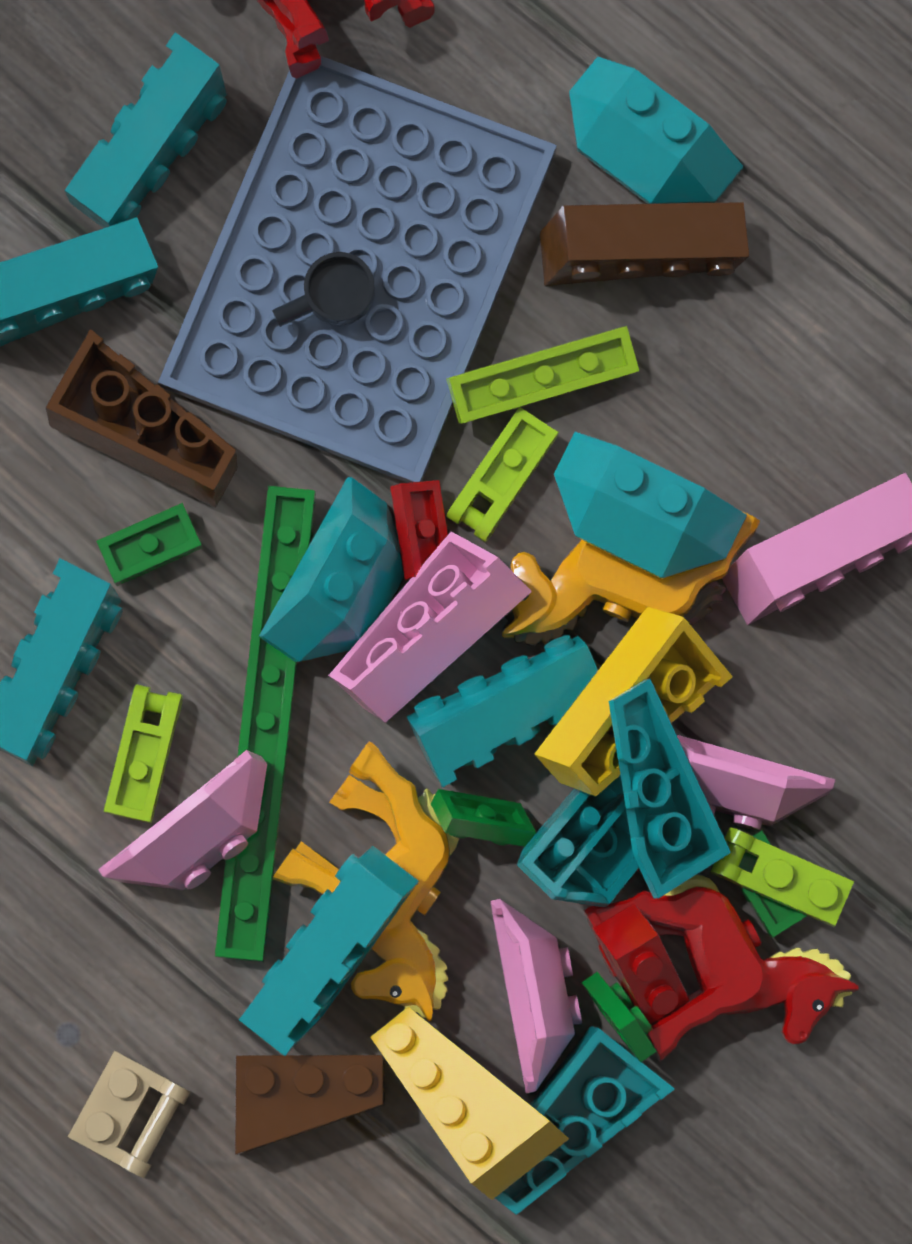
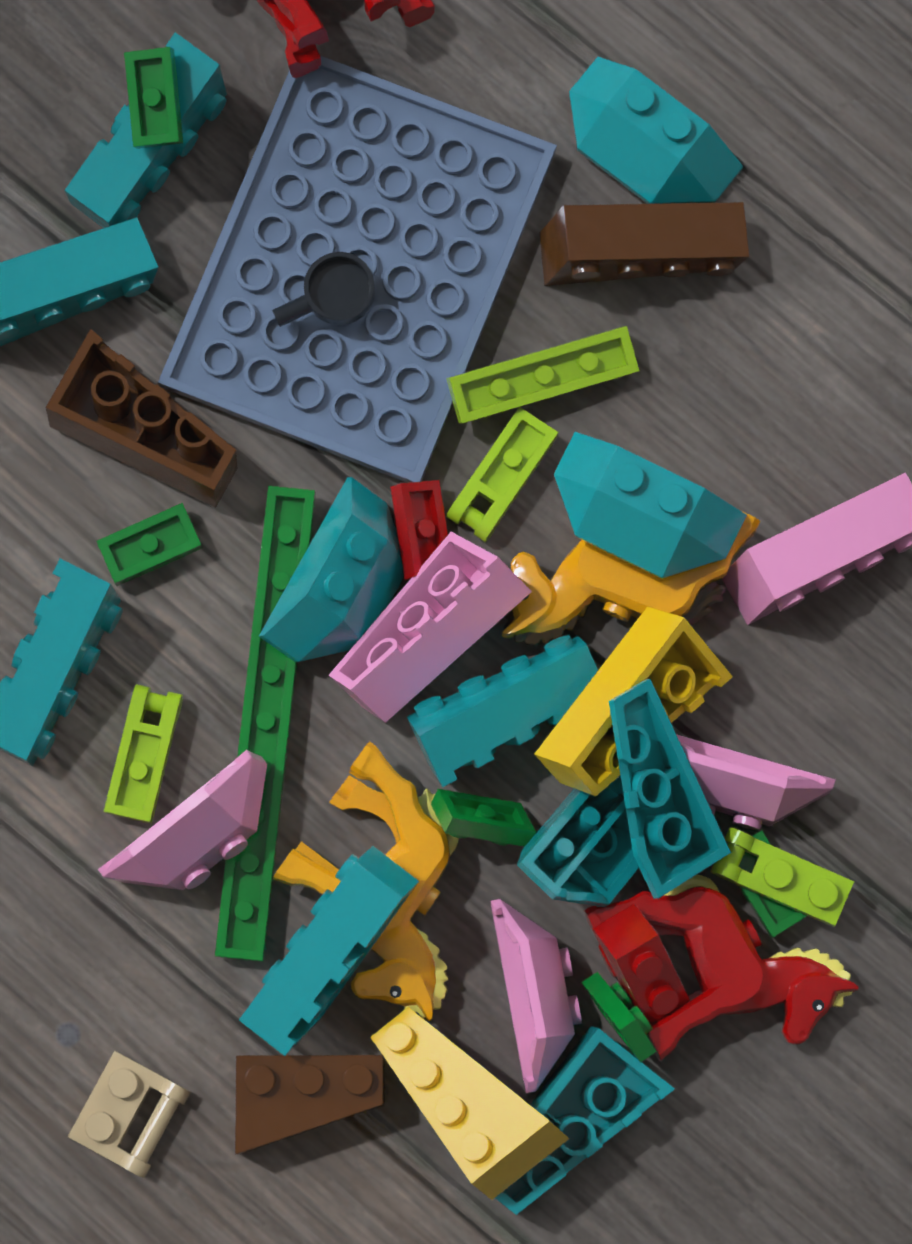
none -> green plate [124,47,183,149]

